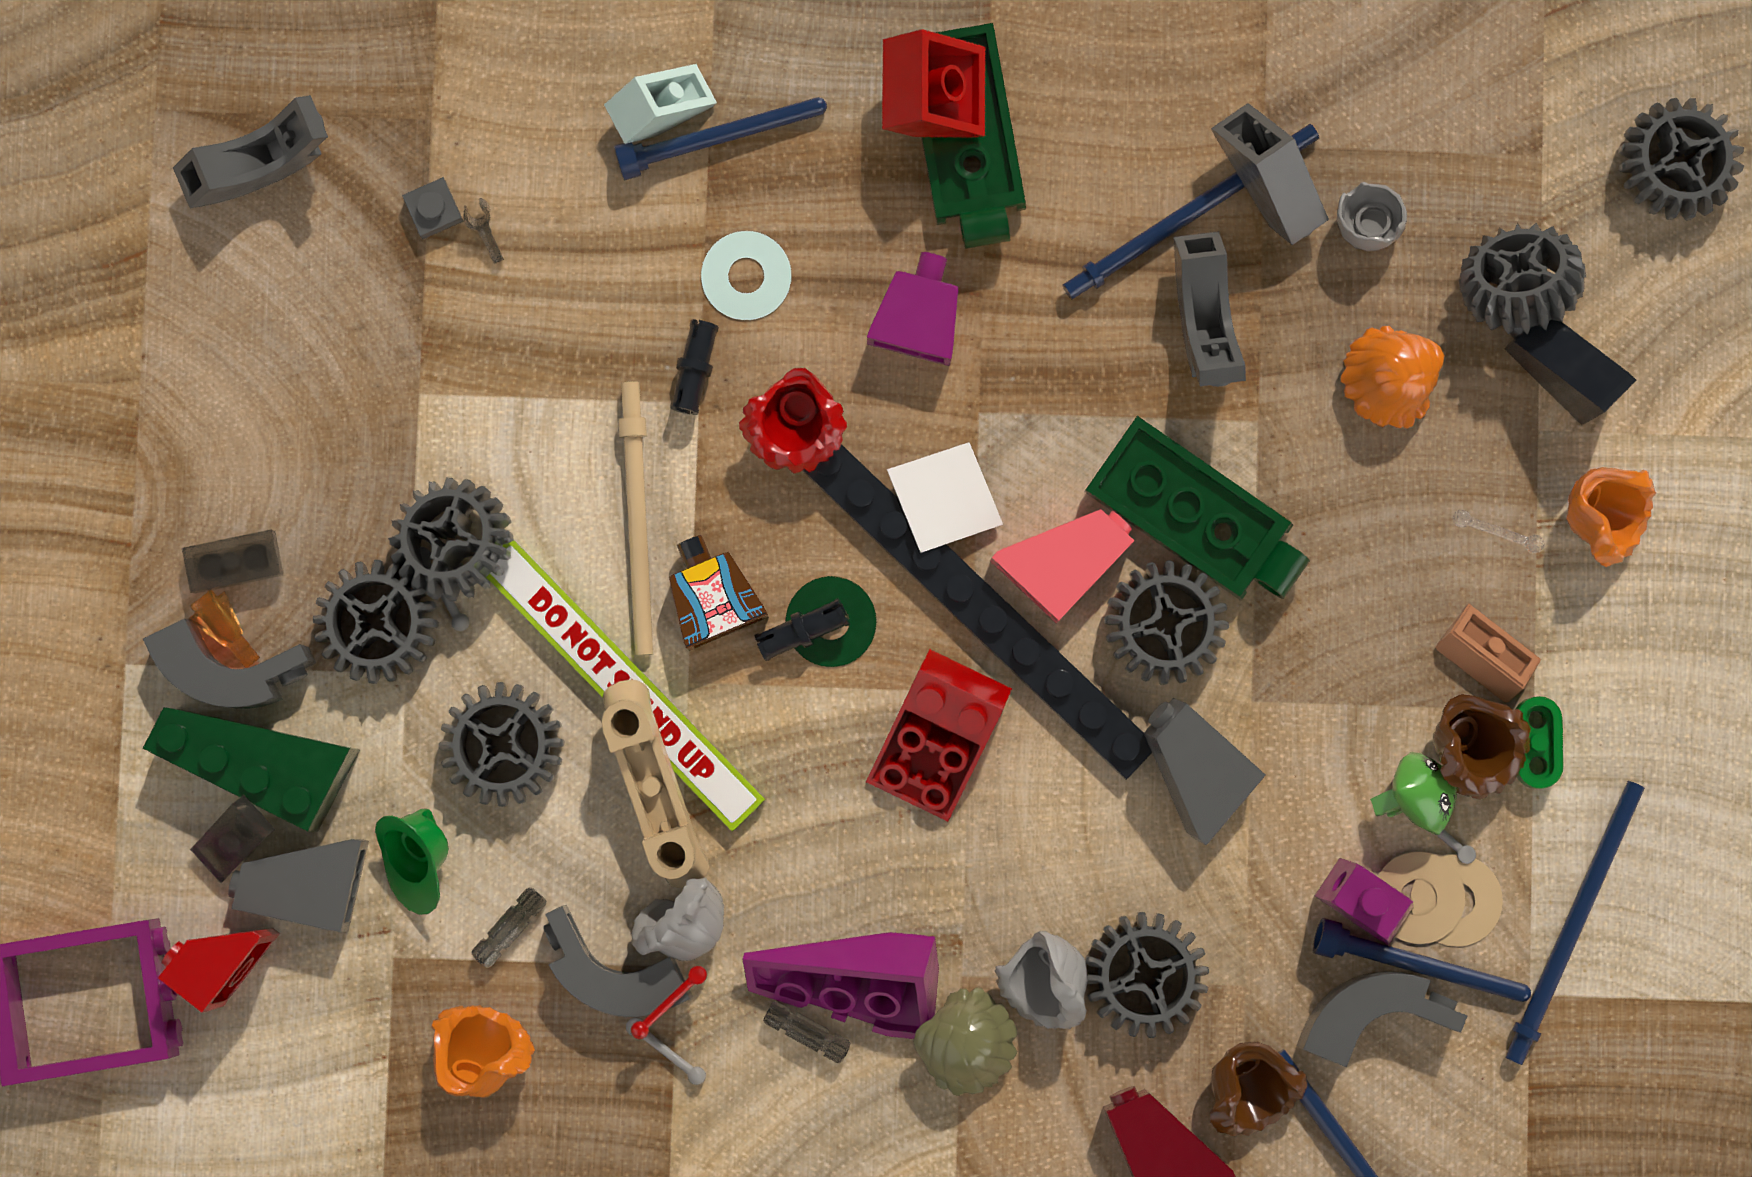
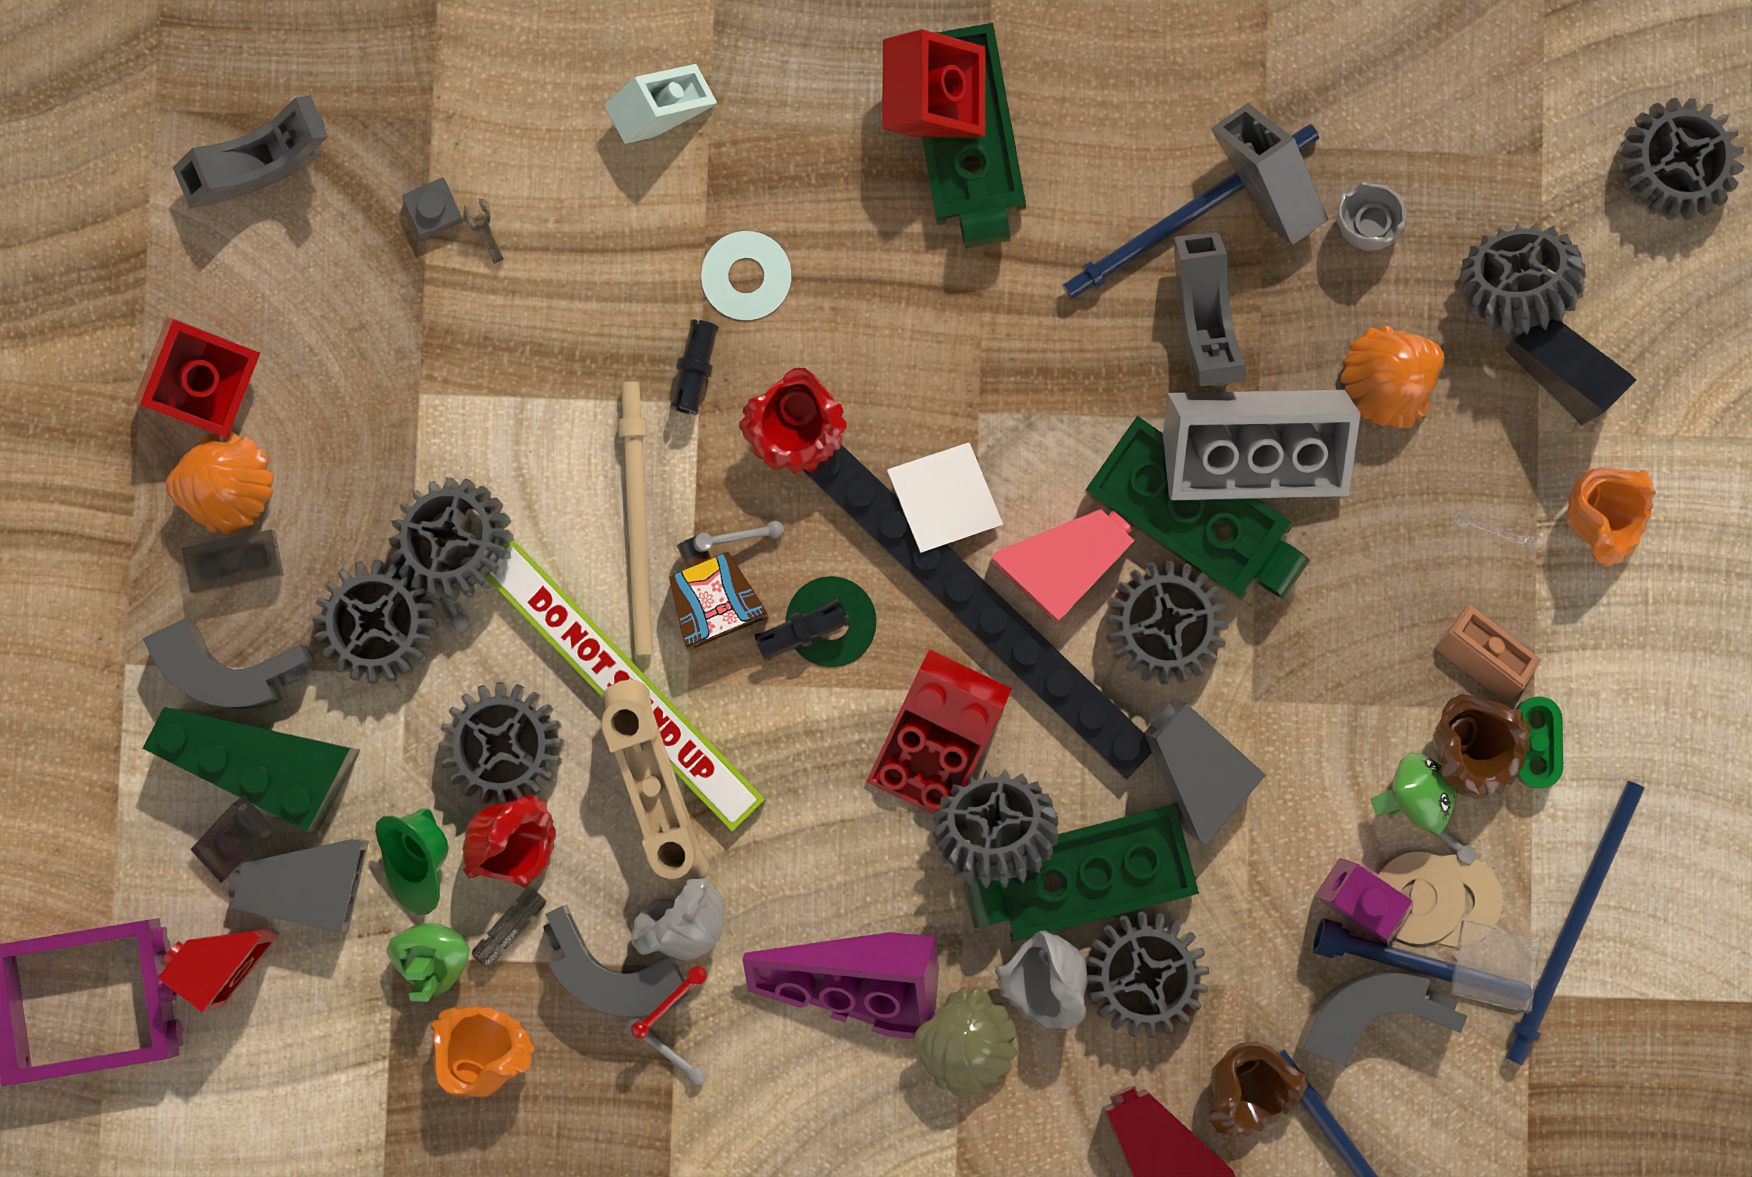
clear orange cone [188,589,260,668] -> none
dark blue piece [614,97,827,181] -> none
clear smoke axle [763,1001,851,1063] -> none
magenta torso [867,252,958,366] -> none
none -> red slope [134,317,261,438]
none -> orange hair [166,431,274,535]
none -> bright green piece [386,923,470,1002]
none -> red hair [462,795,556,888]
none -> light grey hinge [693,521,784,552]
none -> dark grey gear [933,769,1059,889]
none -> dark green hinge [963,804,1199,942]
none -> light grey slope [1163,390,1361,500]
none -> clear piece [1450,919,1542,1013]

